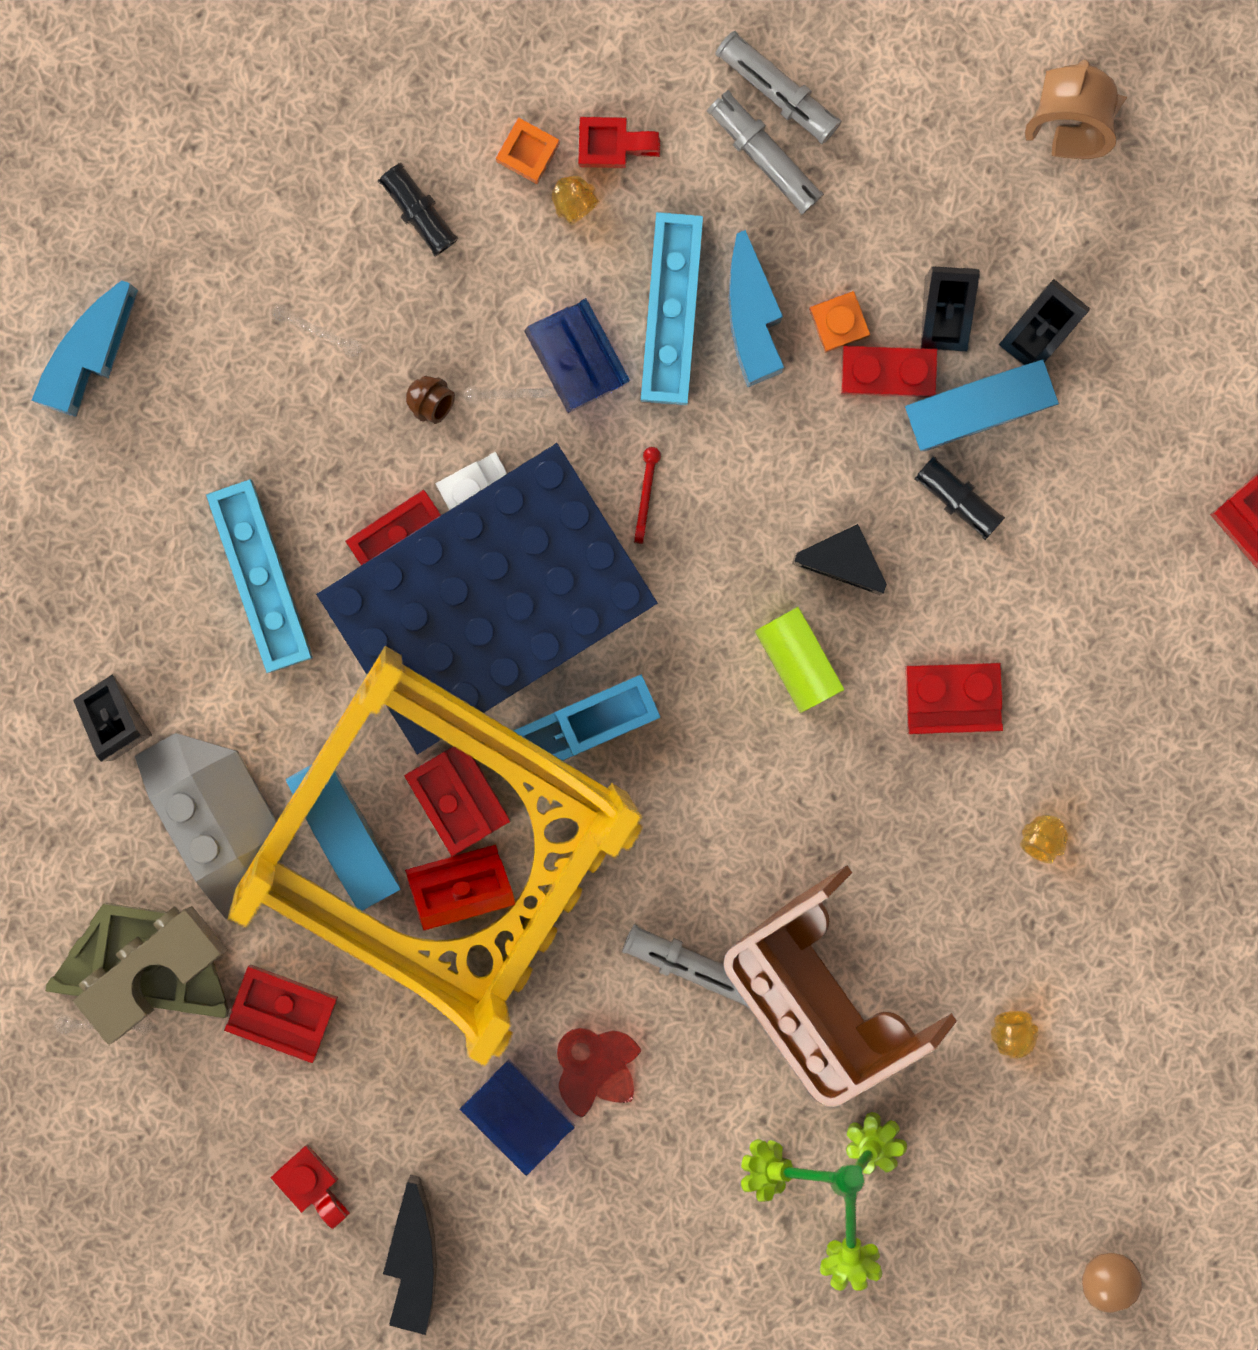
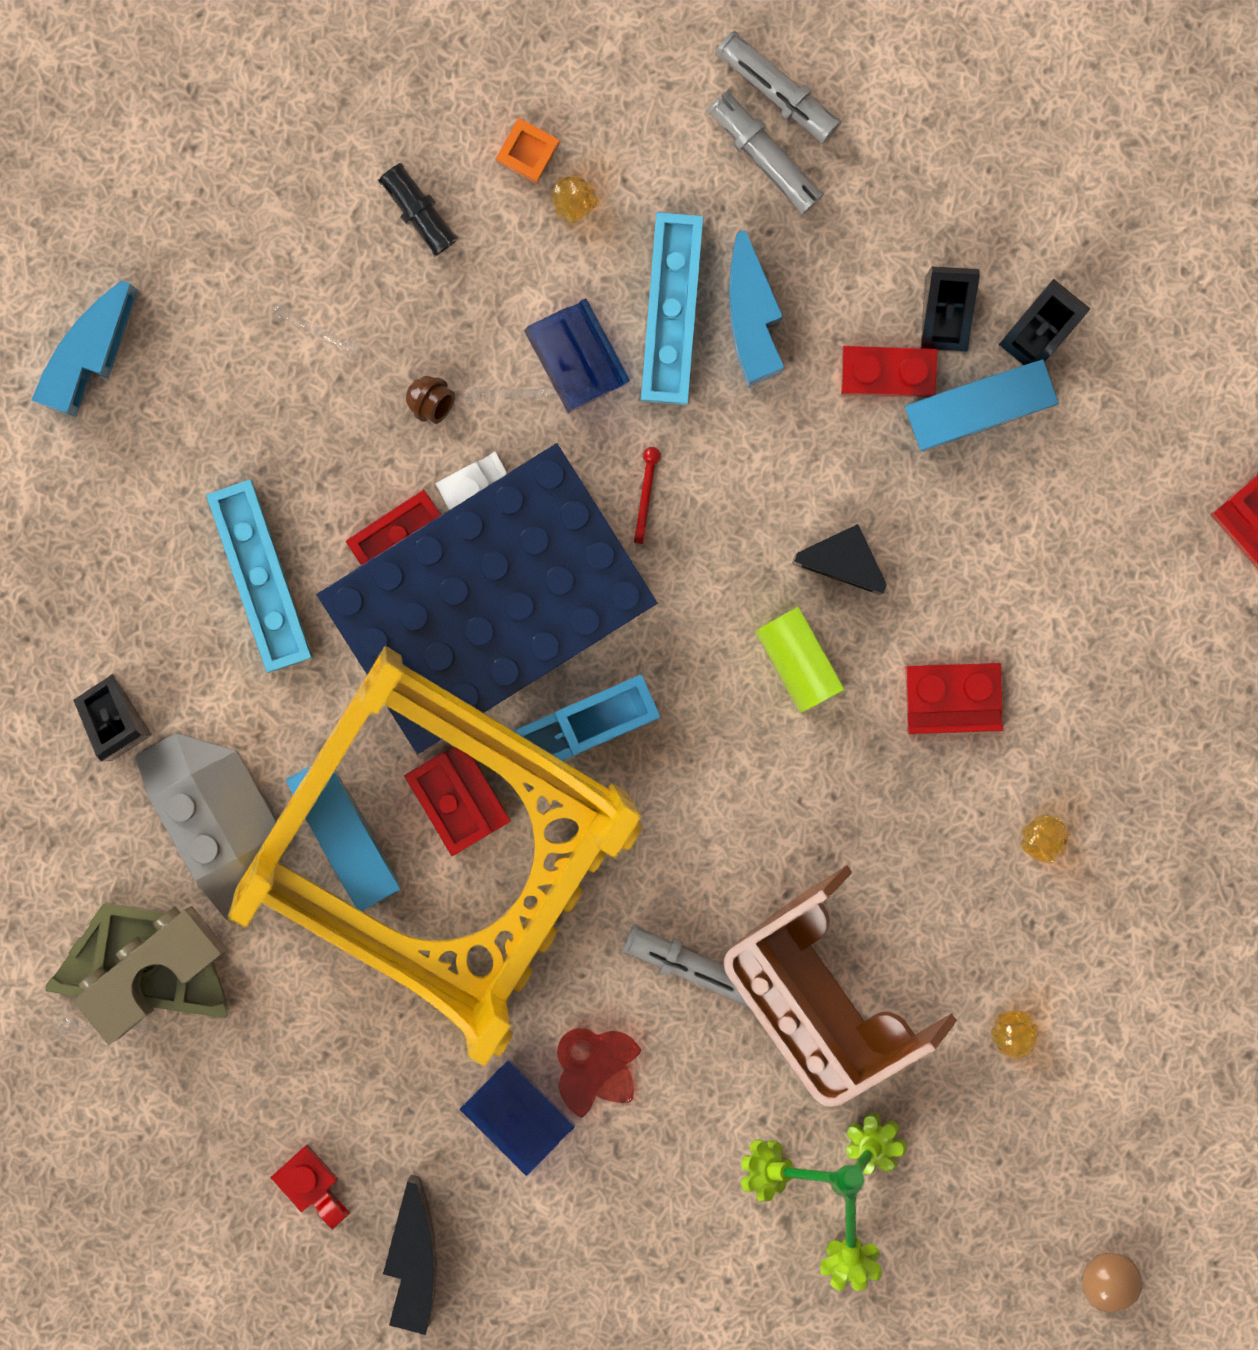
red plate [224,964,338,1064] -> none
red plate [405,844,515,931] -> none
red plate [578,117,661,168] -> none
orange plate [809,291,870,353] -> none
black pin [914,457,1005,540] -> none
medium nougat helmet [1025,59,1127,159] -> none

